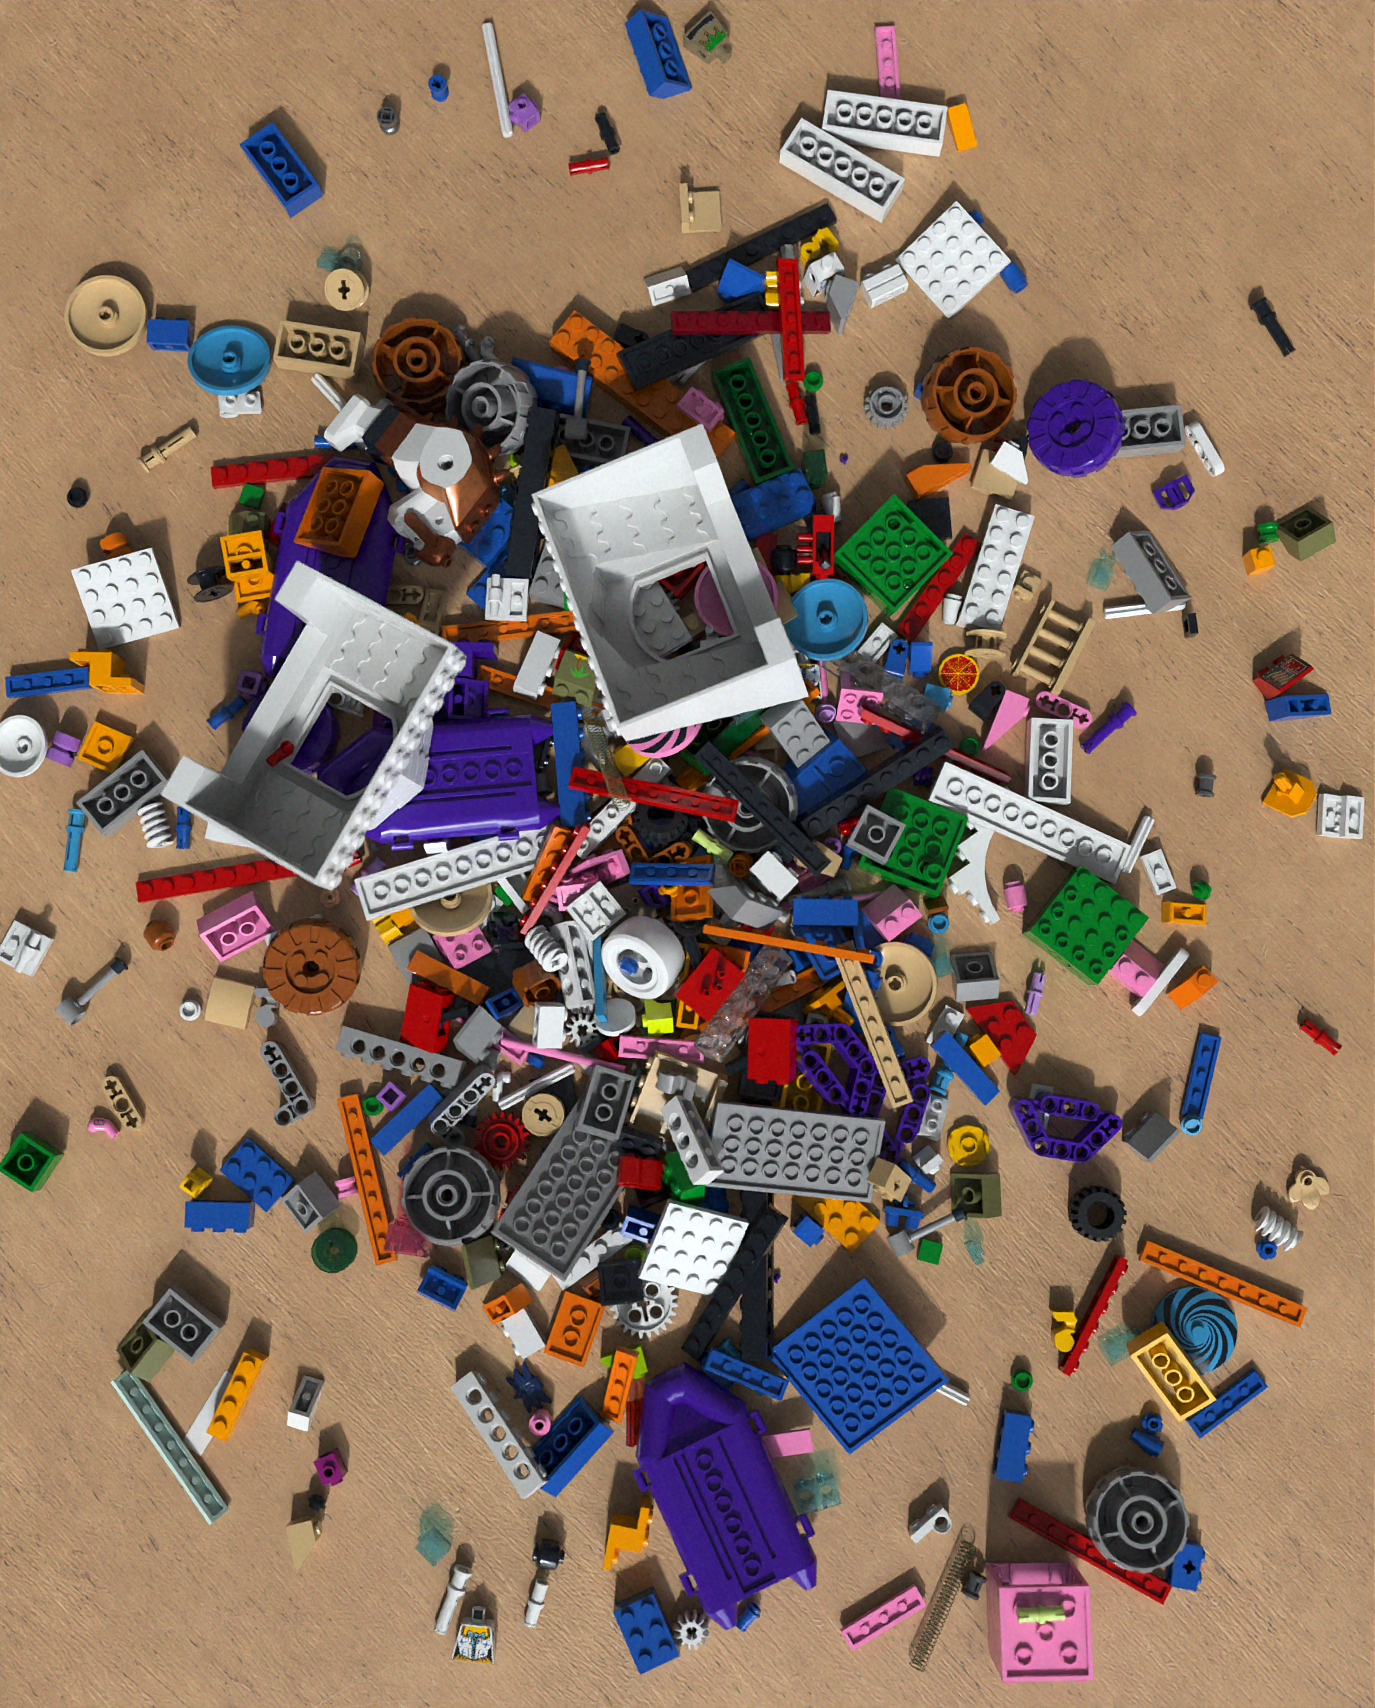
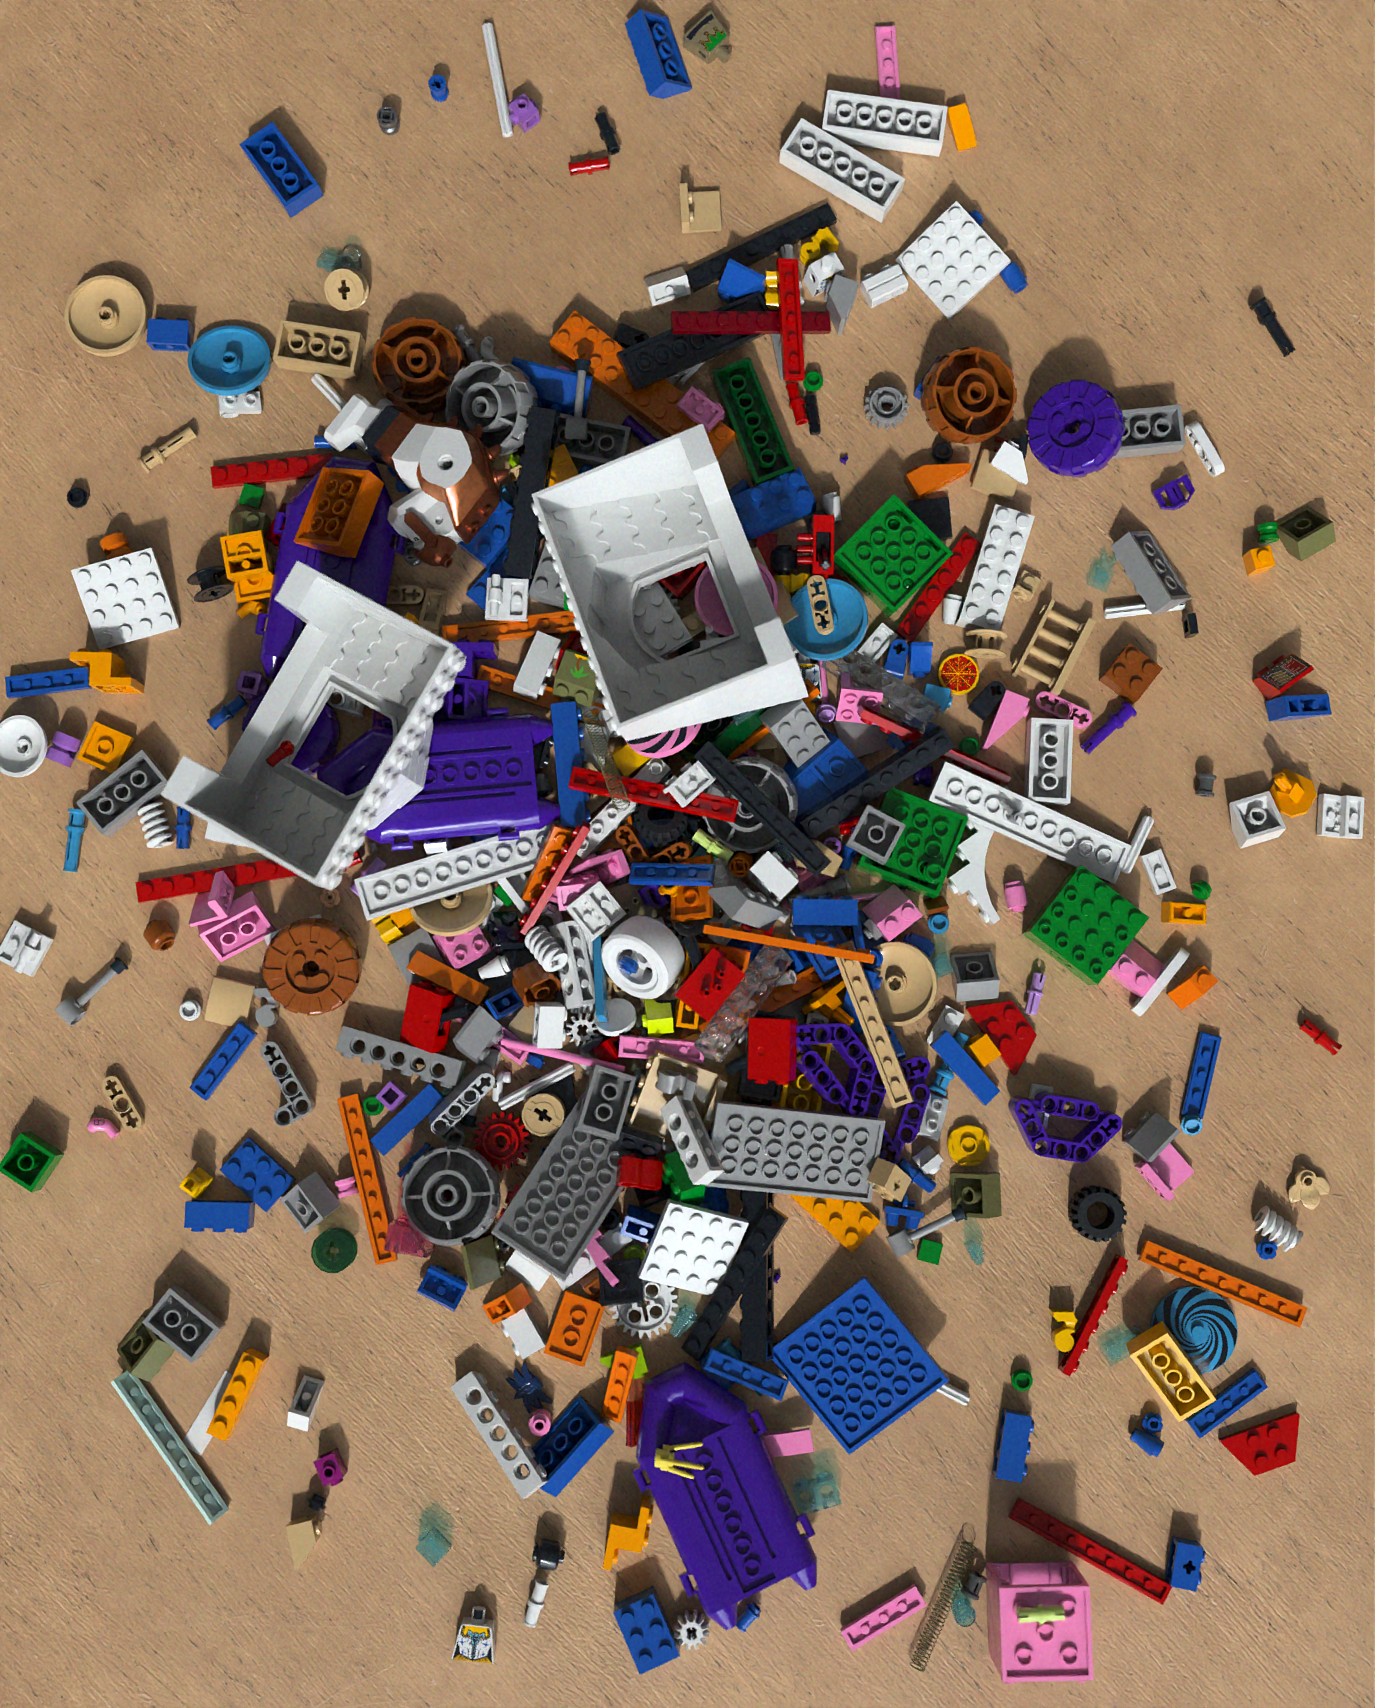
white pin [433,1564,473,1635] -> none
blue slope [790,1212,824,1247] -> none
clear green brick [801,449,828,490] -> none
white plate [908,1502,952,1544] -> none
light grey wheel [1085,1465,1189,1573] -> none
none -> bright pink bracket [189,871,235,927]
none -> blue tile [189,1021,258,1101]
none -> white cone [478,955,511,980]
none -> bright pink slope [586,1229,619,1287]
none -> light yellow plant [655,1442,704,1479]
none -> white bracket [663,761,715,808]
none -> clear light blue cone [669,1305,698,1338]
none -> tan beam [807,575,834,635]
none -> light grey plate [862,919,883,941]
none -> clear light blue wheel [951,1597,976,1627]
none -> light grey hand [999,798,1025,825]
none -> dark orange brick [1099,643,1163,705]
none -> bright pink bracket [1134,1143,1194,1202]
none -> red wing [1219,1411,1300,1476]
none -> white slope [1229,791,1286,849]

